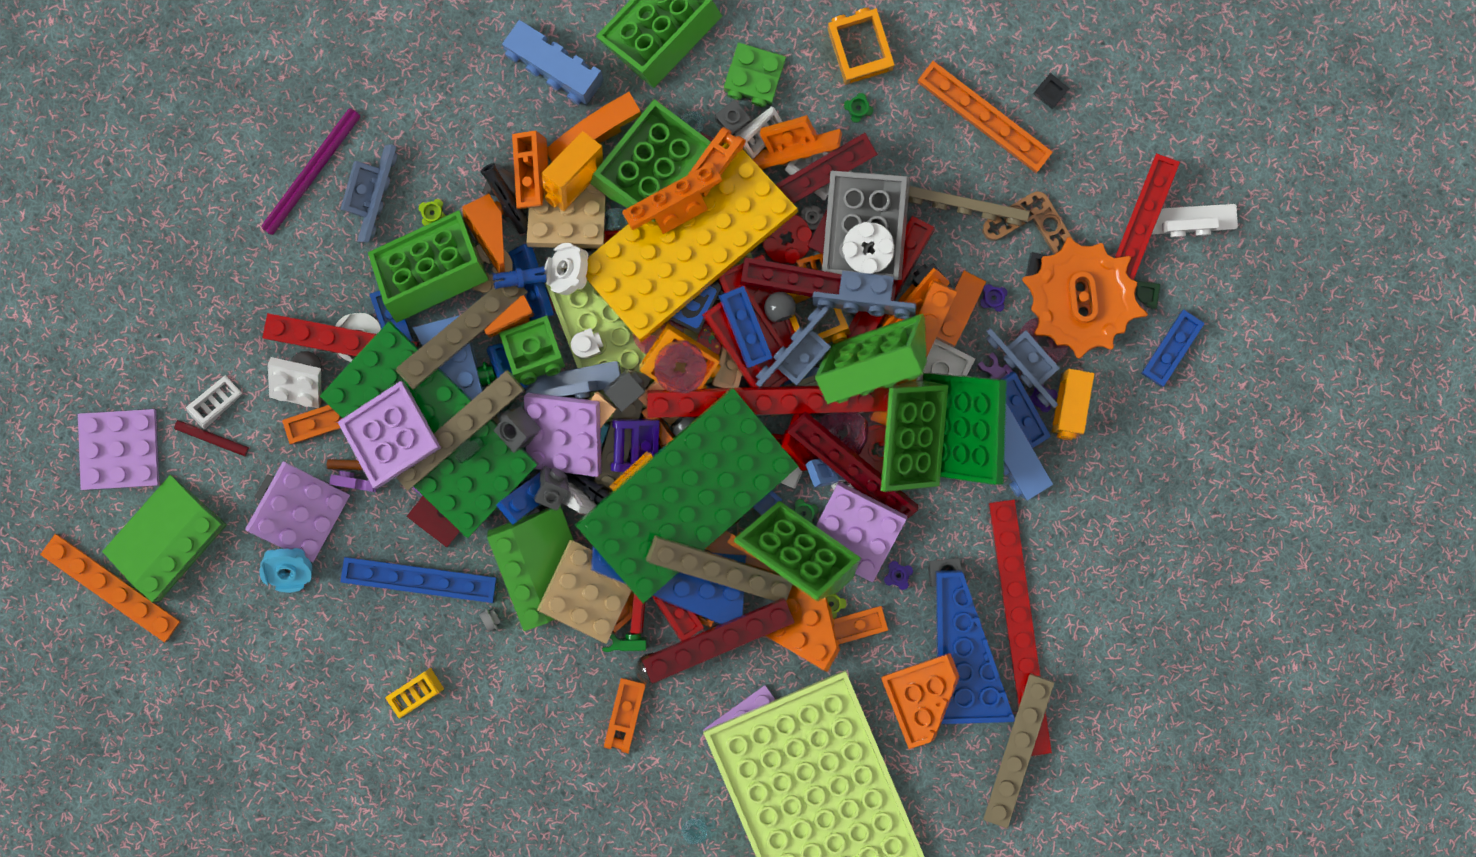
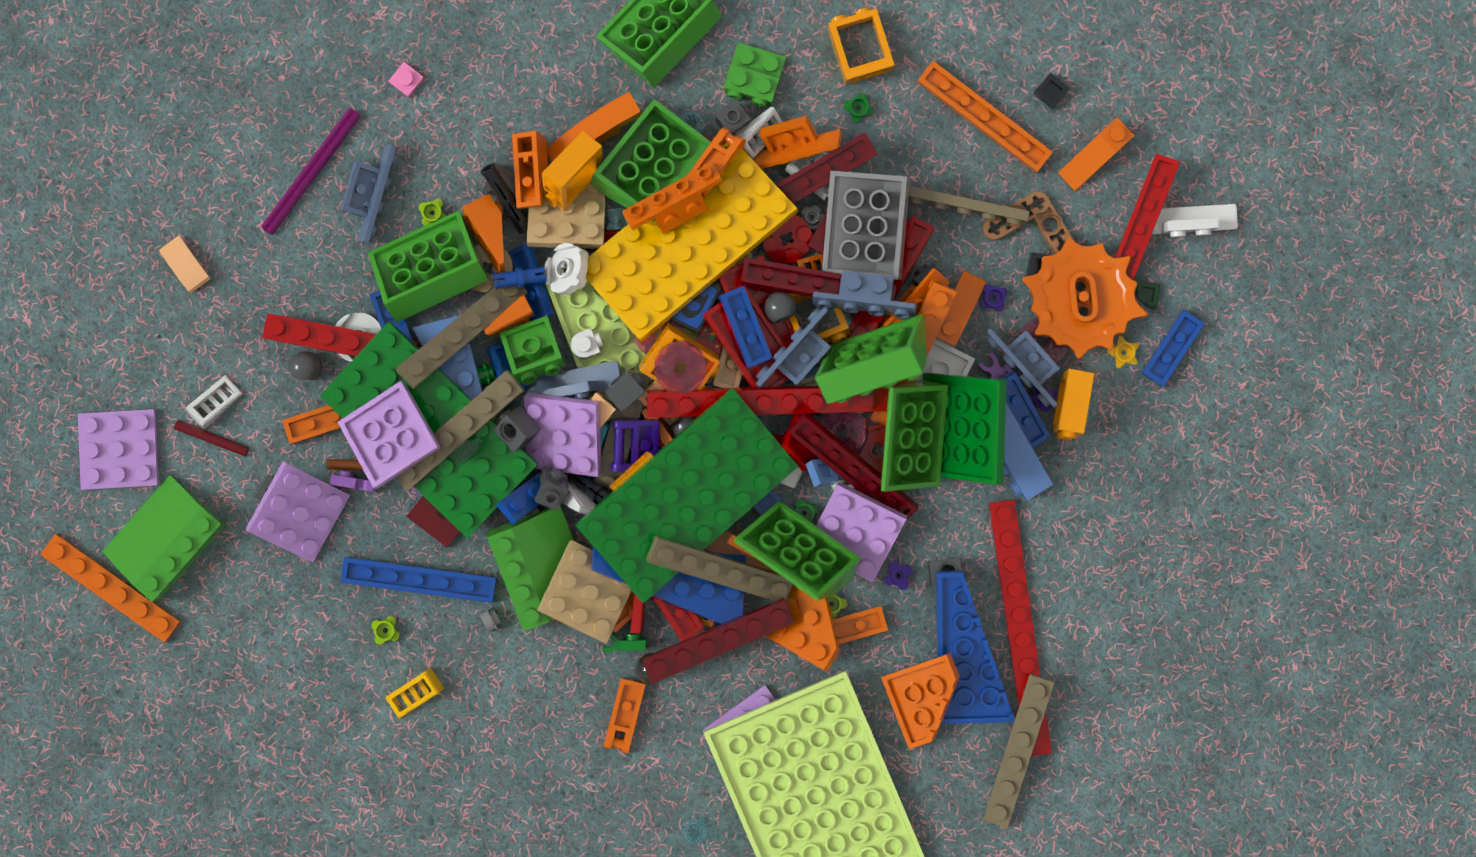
medium azure plate [259,548,313,593] -> none
white plate [268,357,322,408] -> none
medium blue wedge [502,20,604,106] -> none
white plate [842,222,895,274] -> none
none -> light nougat slope [159,236,211,294]
none -> lime plate [371,616,400,645]
none -> bright pink plate [388,62,425,98]
none -> orange slope [1058,117,1135,191]
none -> yellow plate [1107,336,1139,369]

